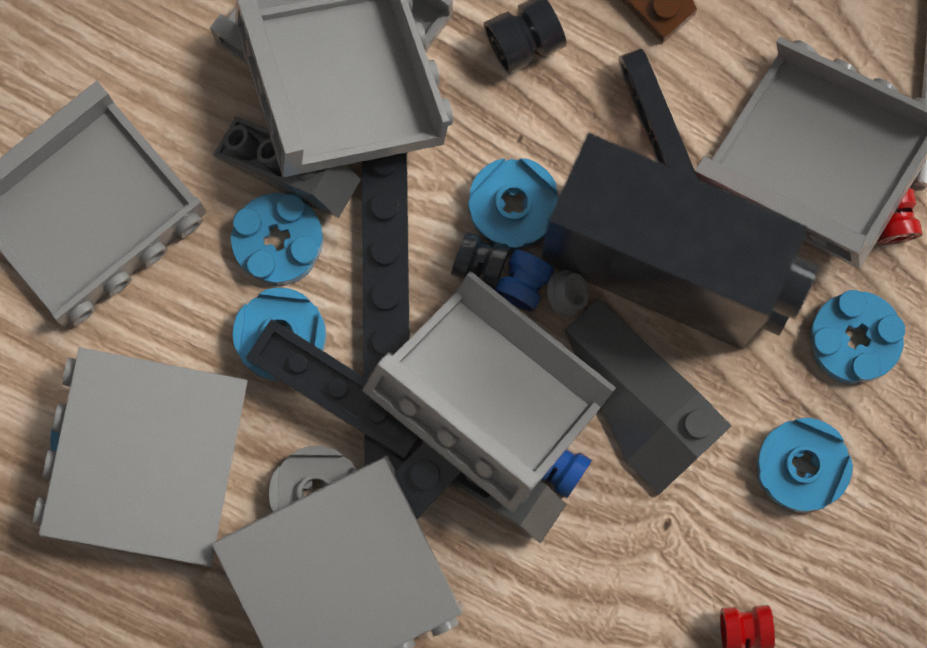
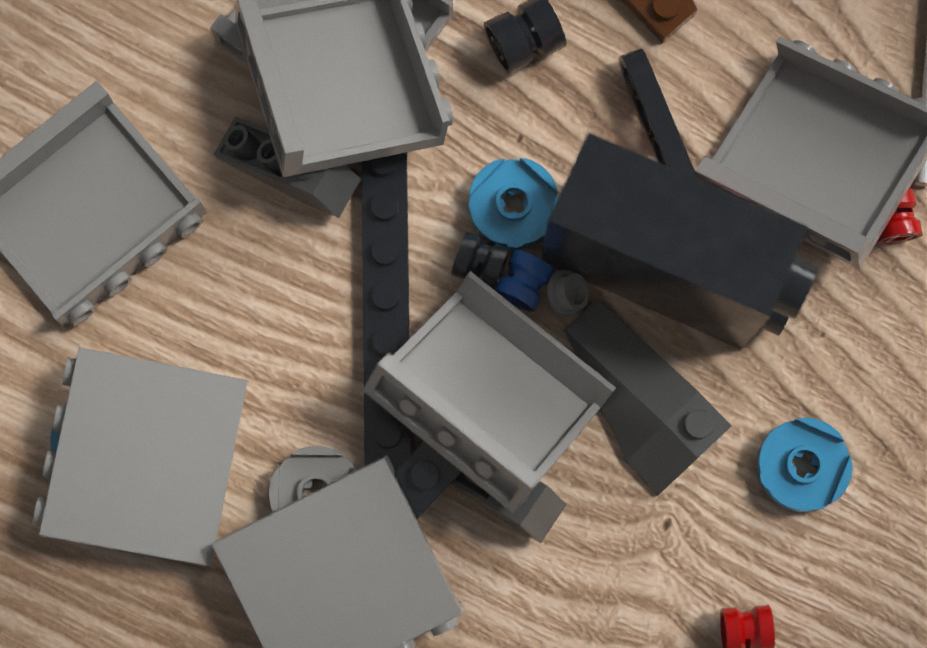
dark azure plate [231,193,324,286] -> none
dark azure plate [233,288,327,382] -> none
black plate [246,319,420,460] -> none
blue wheel [540,449,592,499] -> none
dark azure plate [810,290,905,384] -> none

